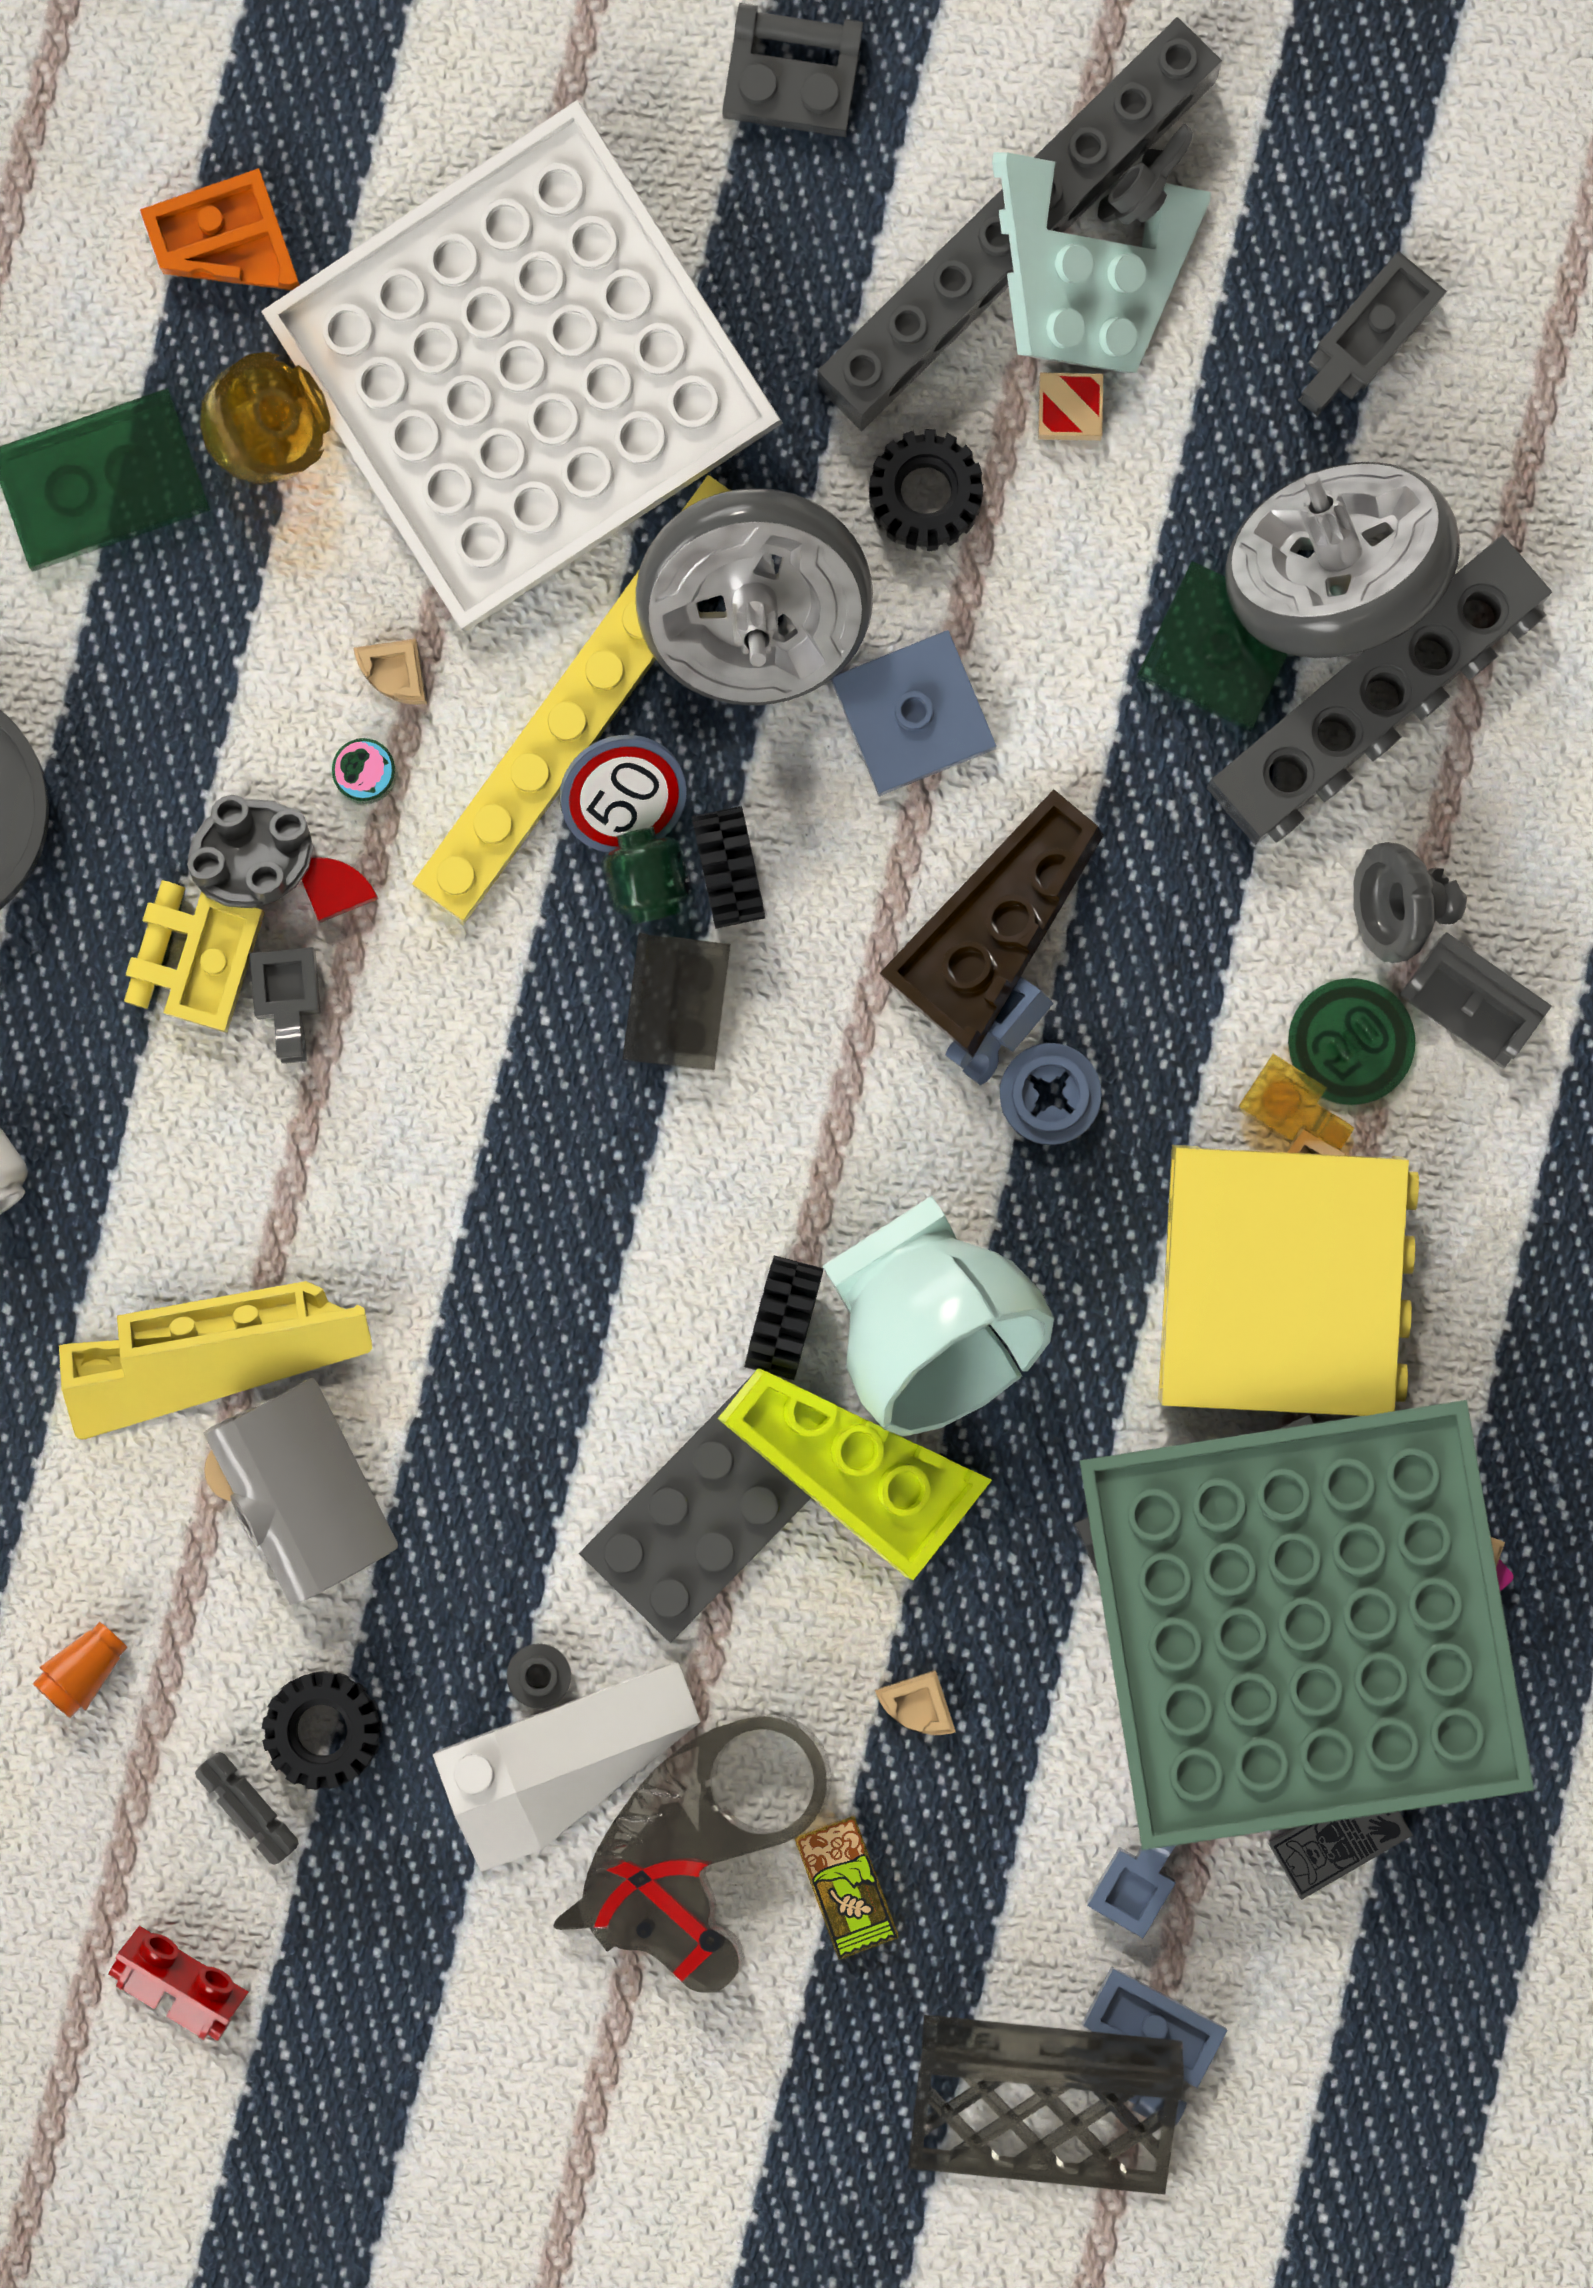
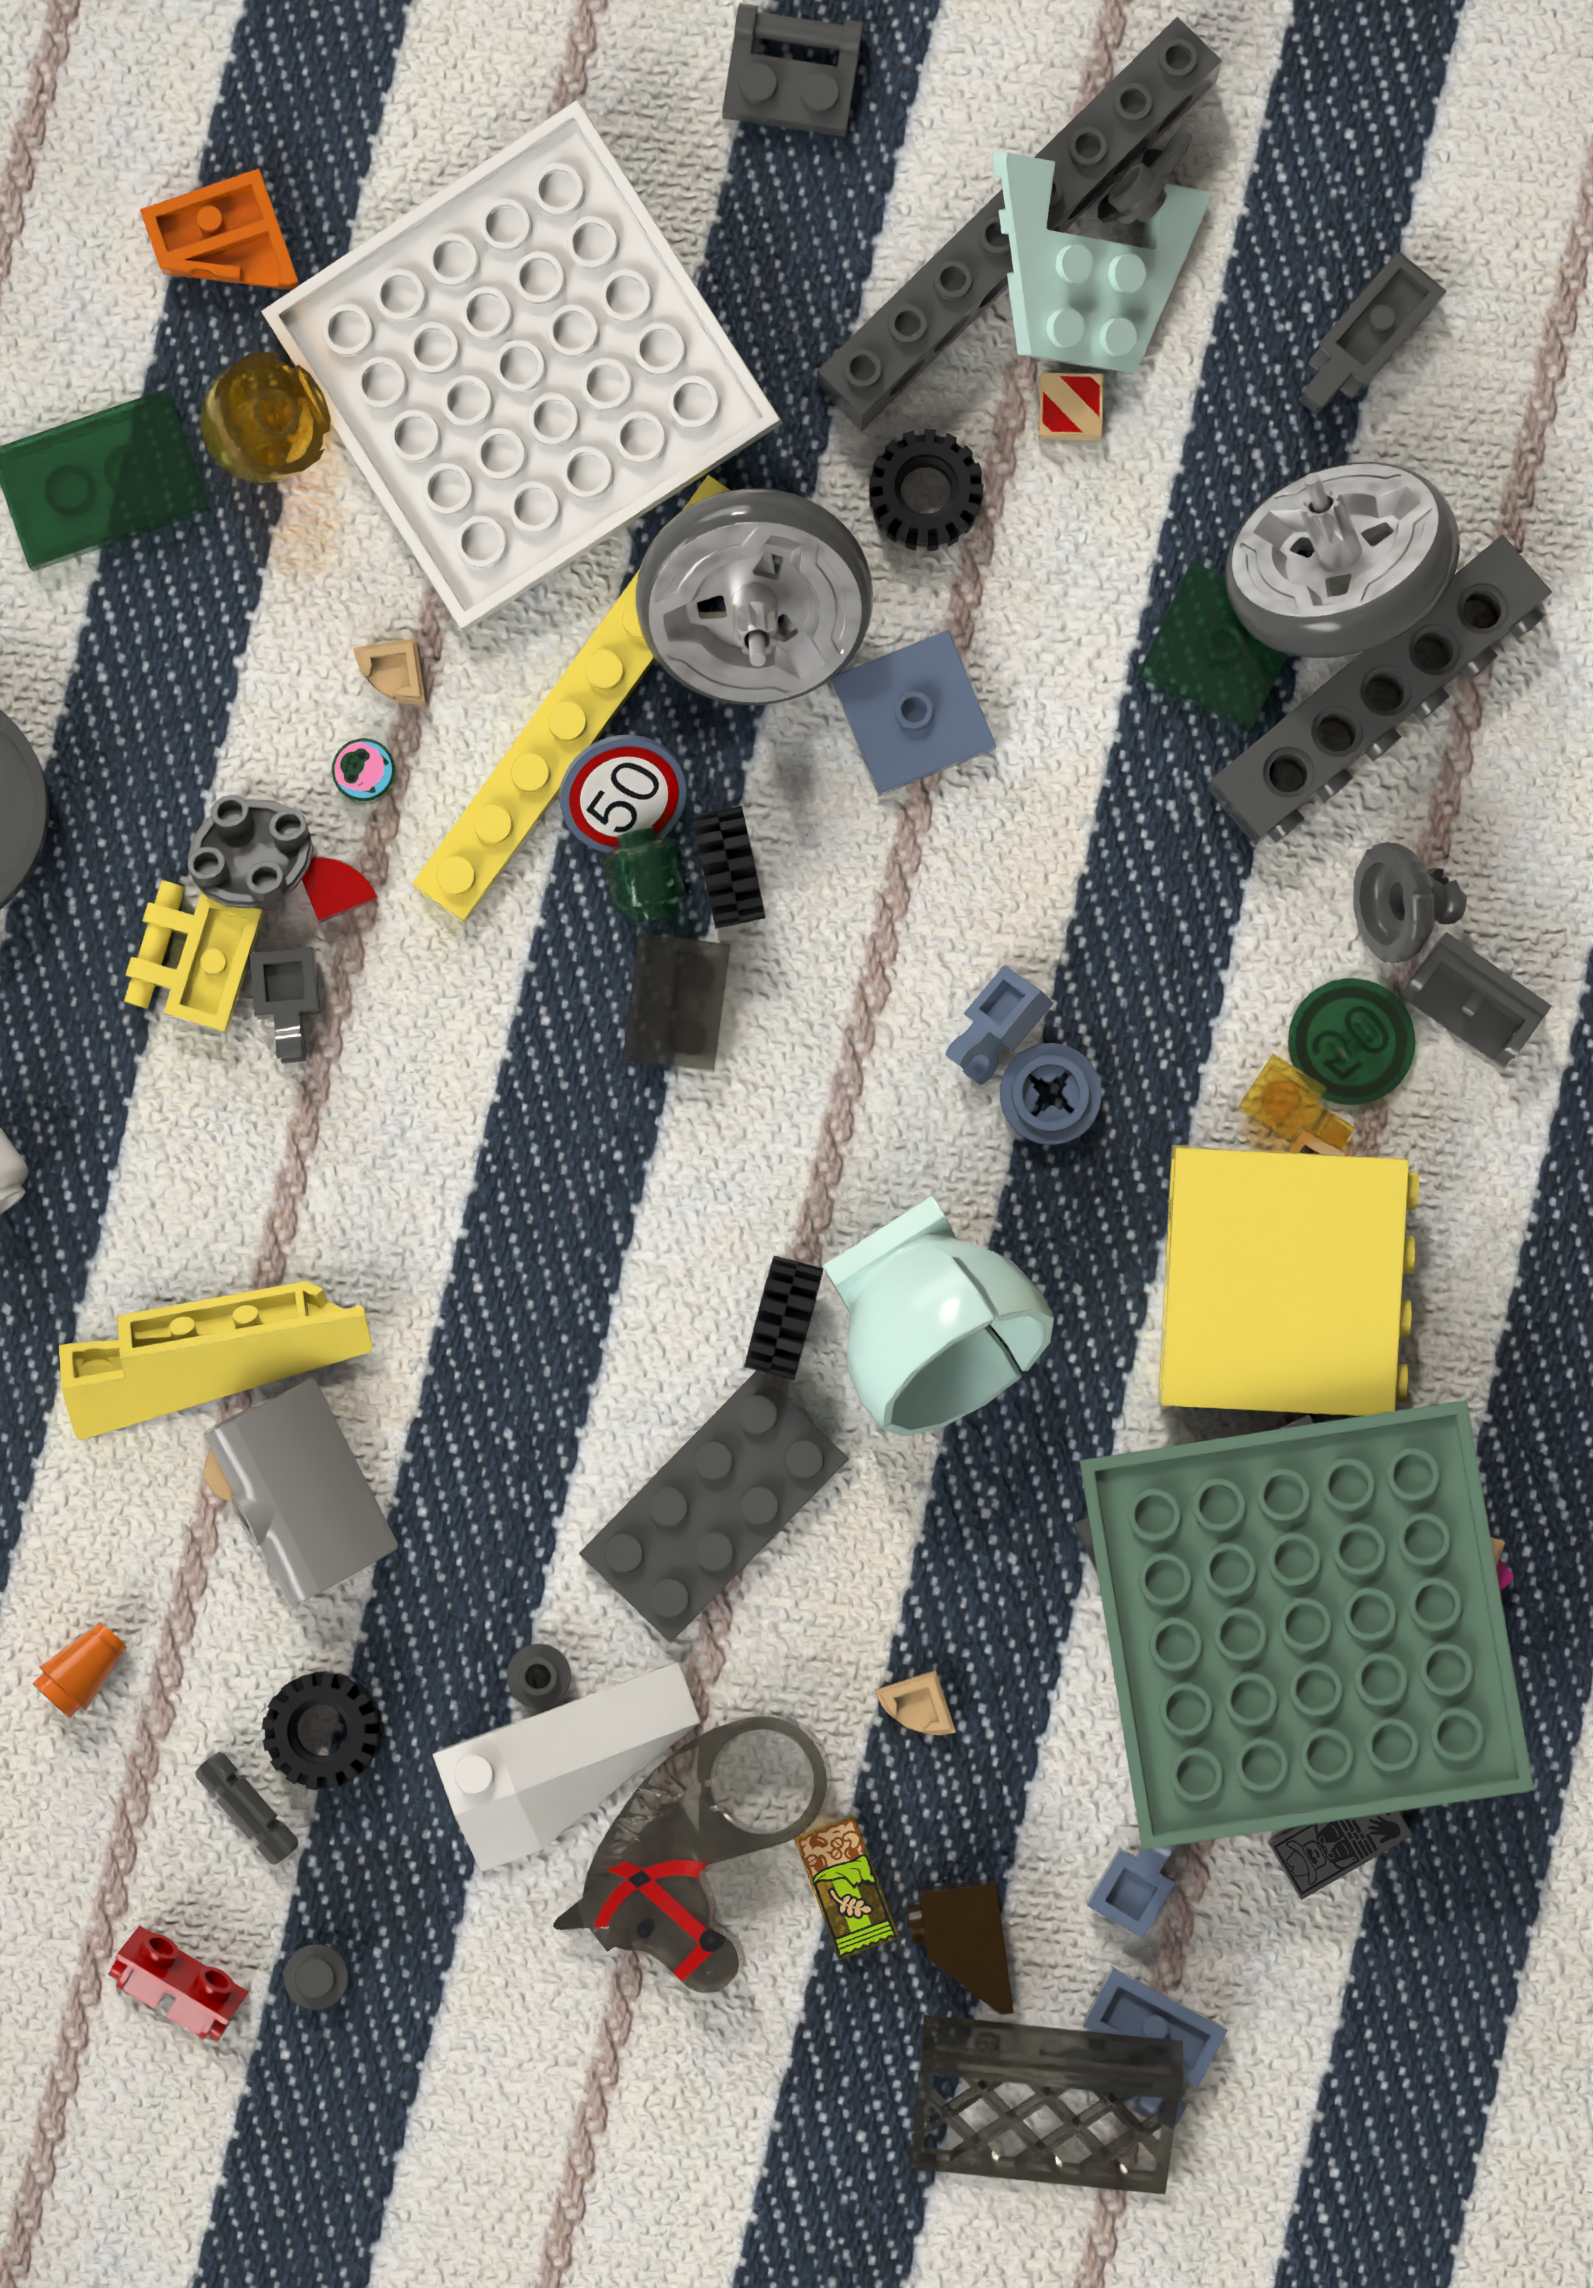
neon yellow wing [718,1368,992,1580] -> none
dark brown wing [880,789,1104,1058] -> none
none -> dark grey plate [284,1944,349,2010]
none -> dark brown slope [907,1878,1014,2015]

